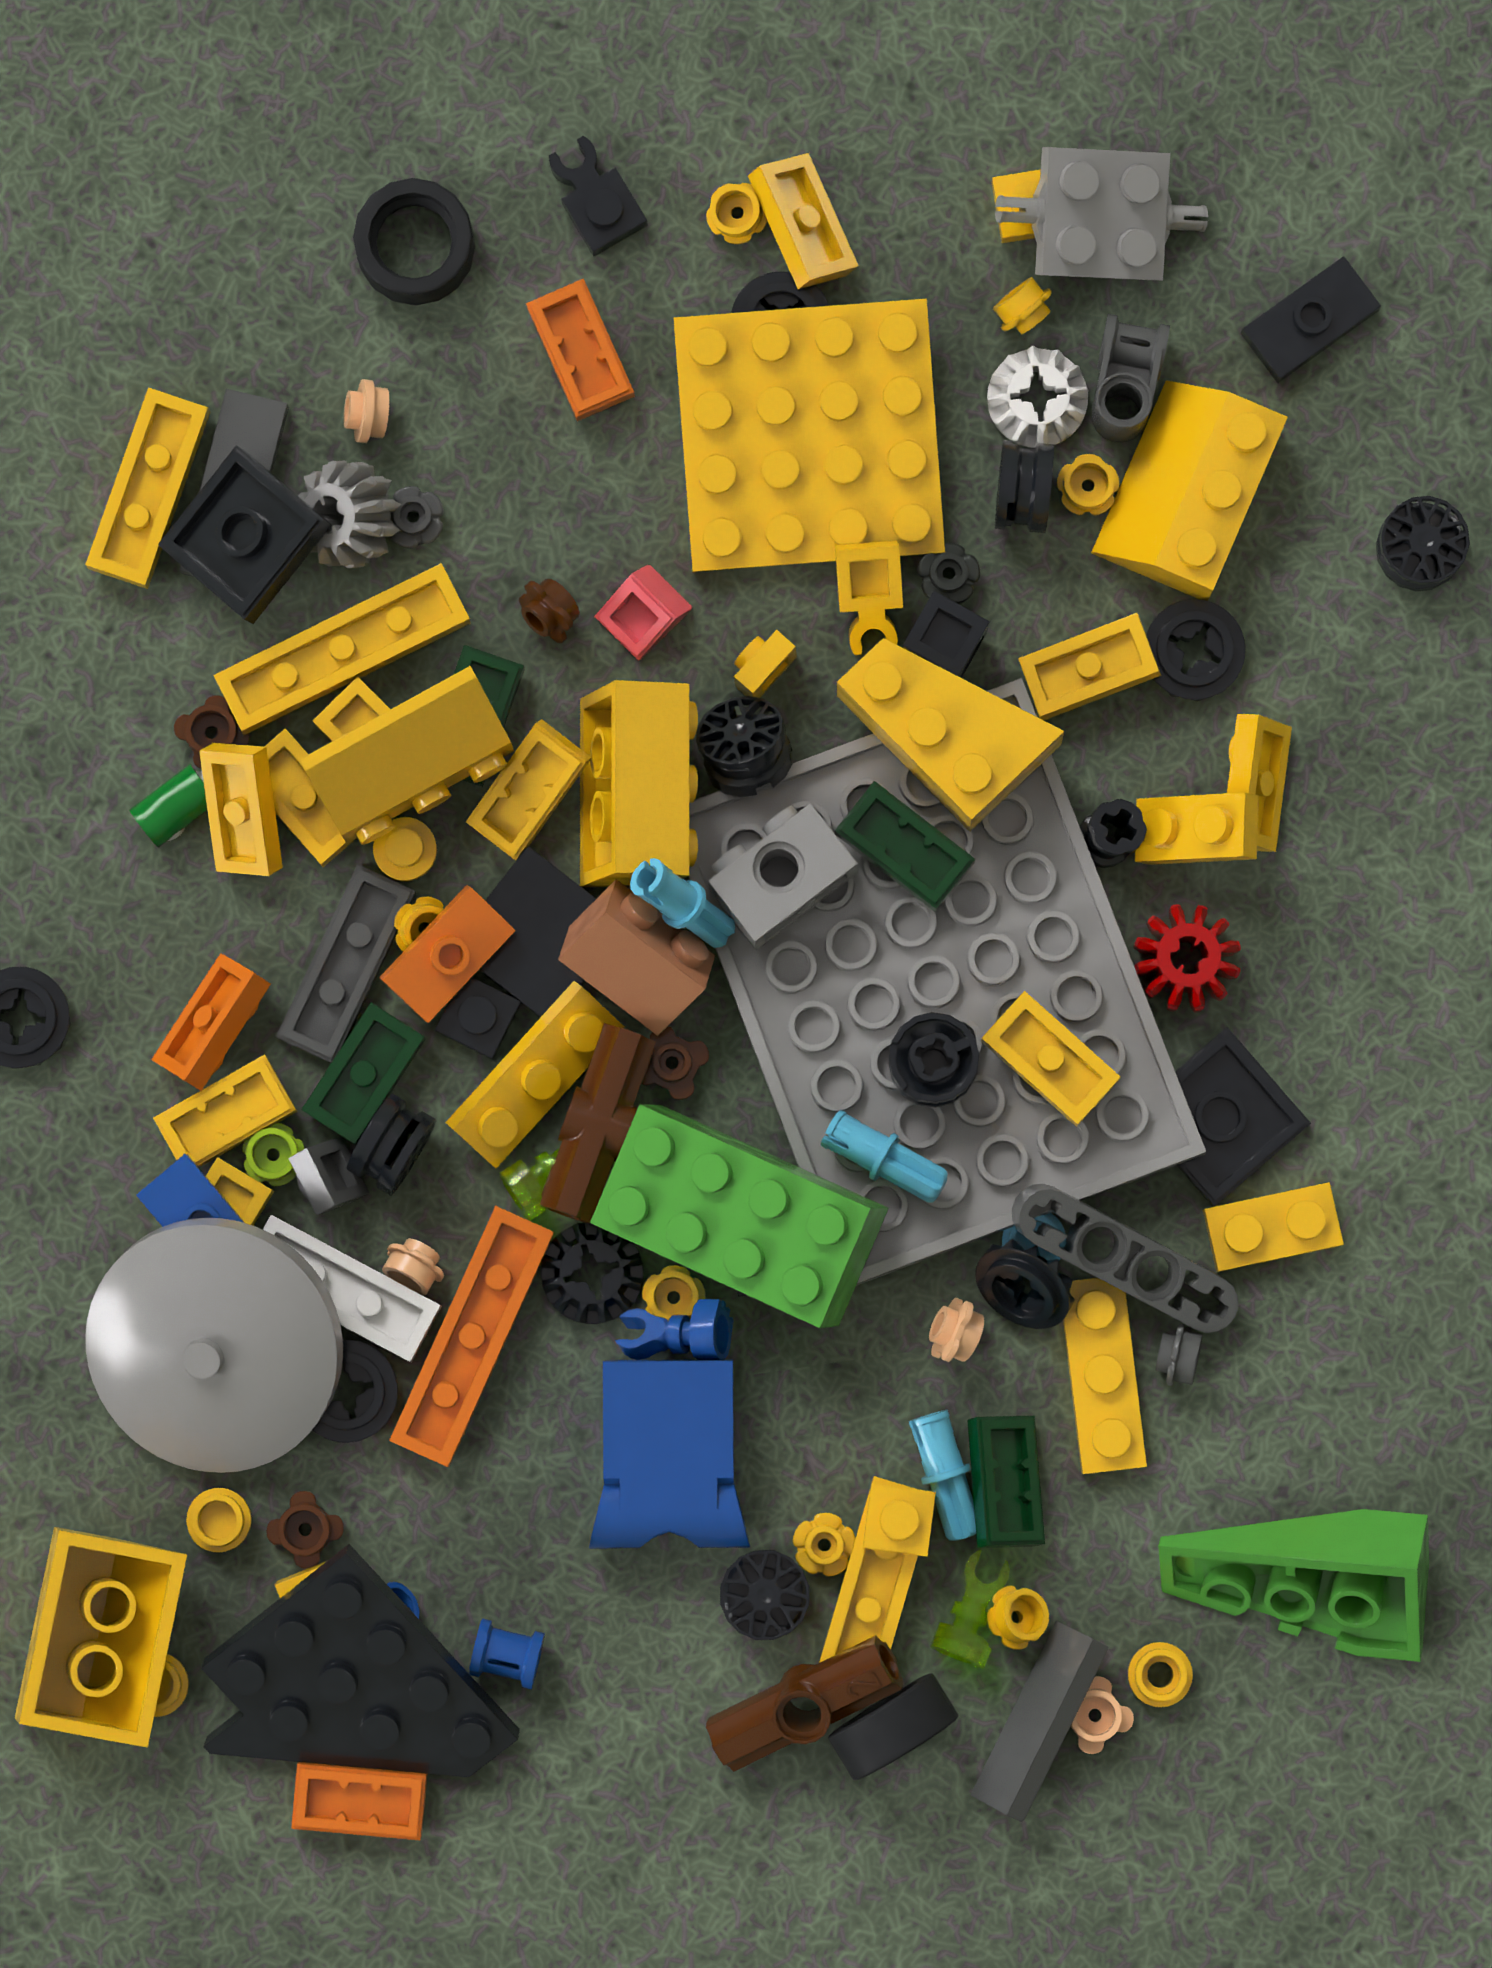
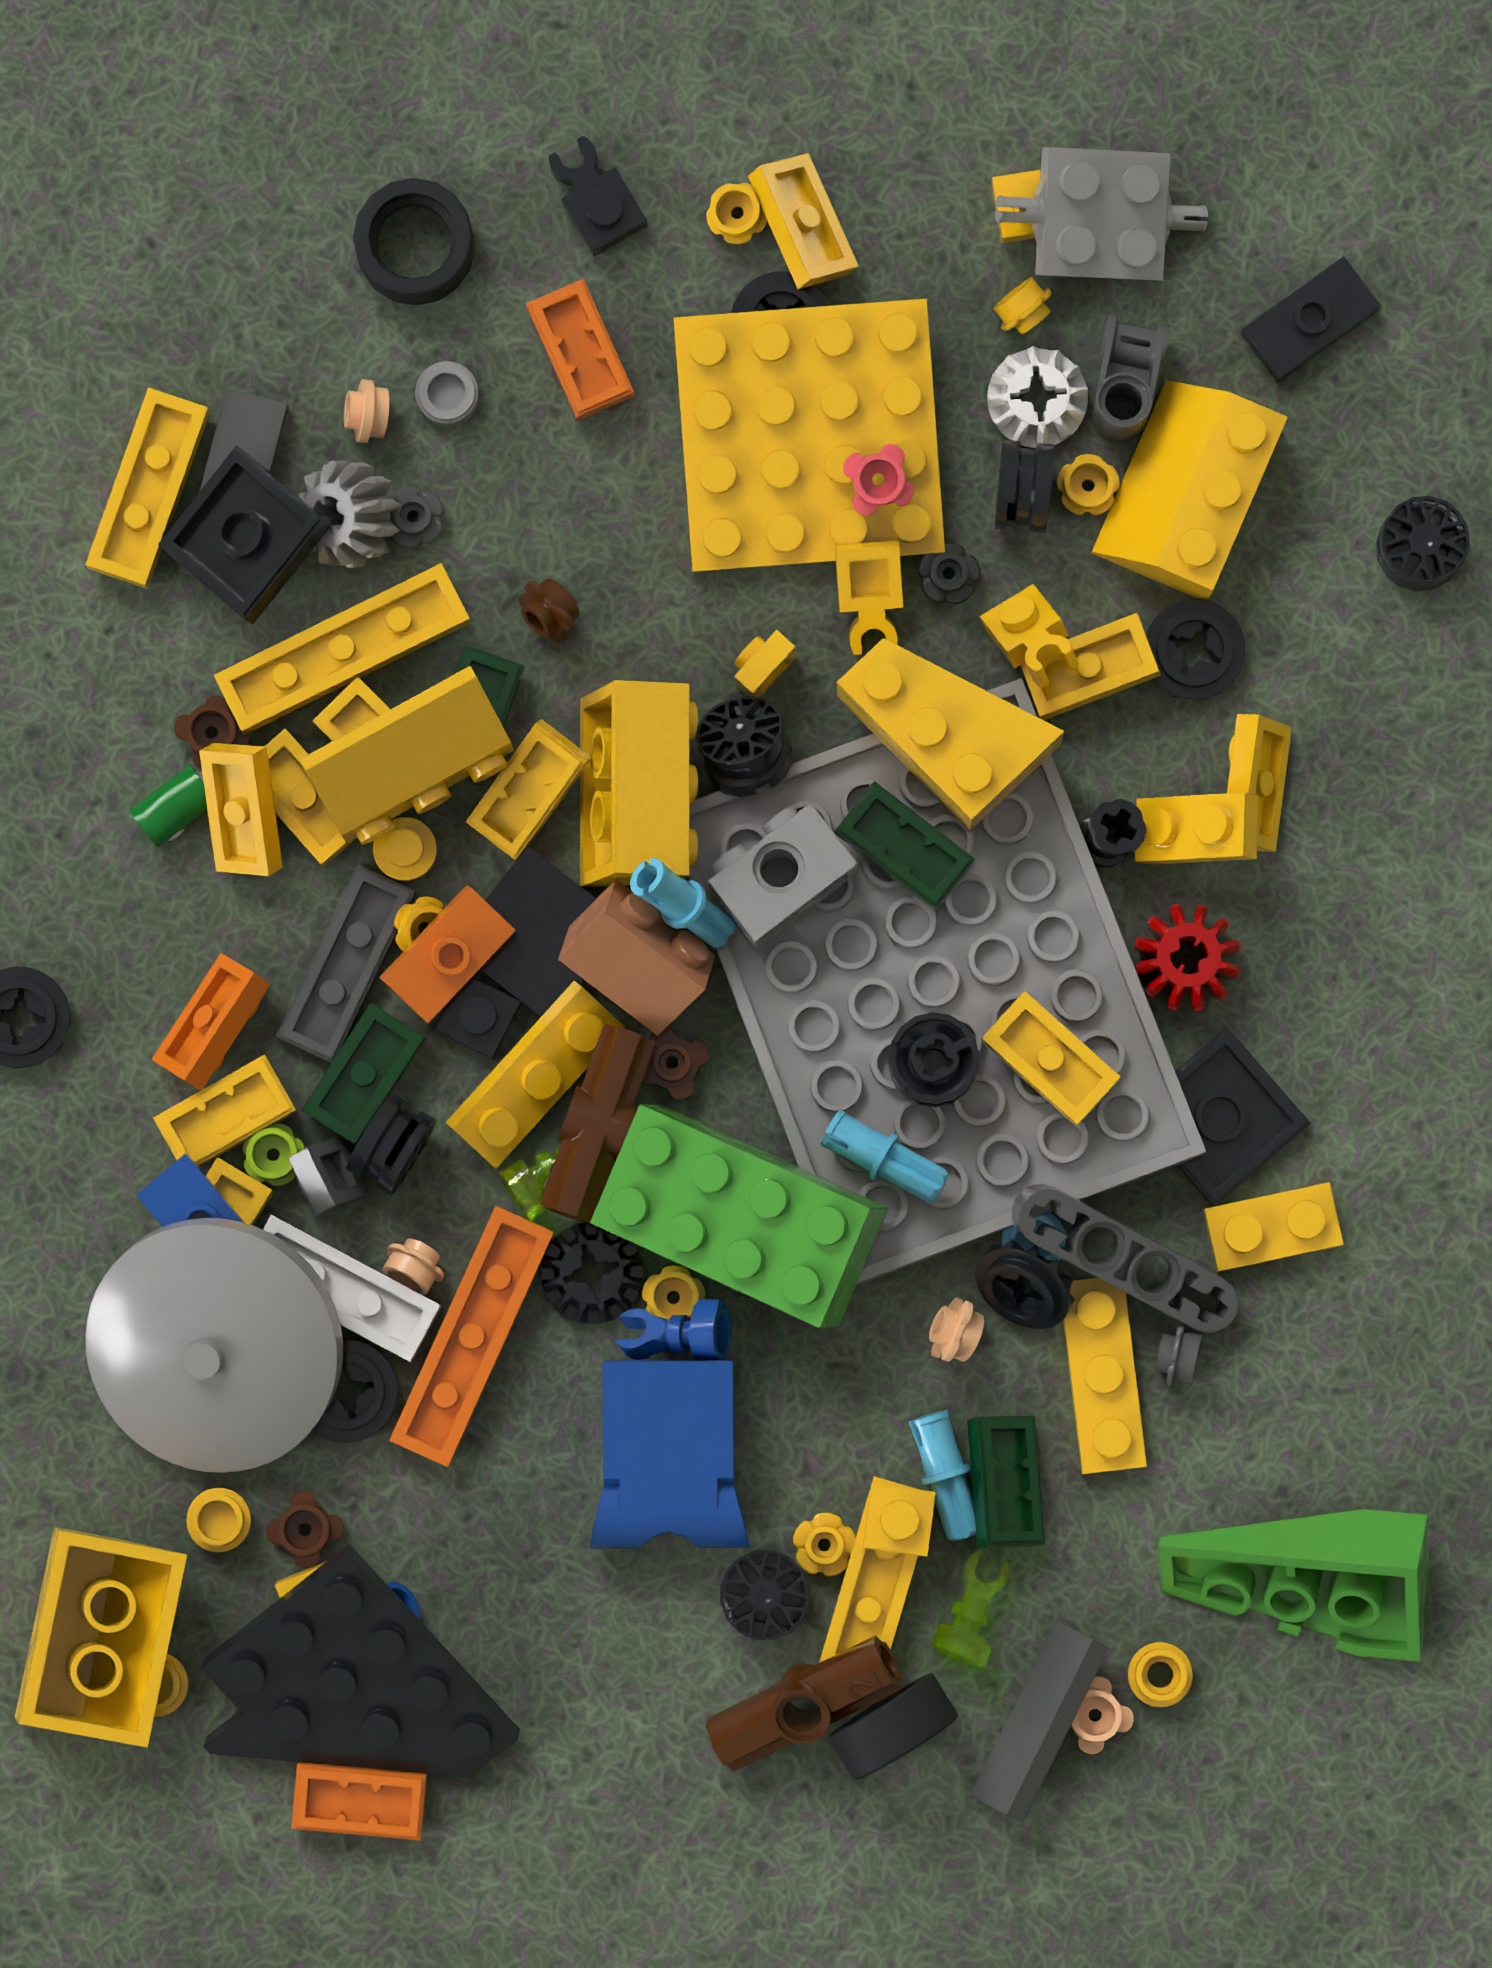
blue bush [469,1619,545,1690] -> none
coral slope [594,565,692,661] -> none
black brick [902,591,990,678] -> none
yellow plate [987,1586,1049,1650] -> none
none -> light grey tile [415,361,479,427]
none -> coral plate [843,444,914,515]
none -> yellow plate [979,584,1079,688]

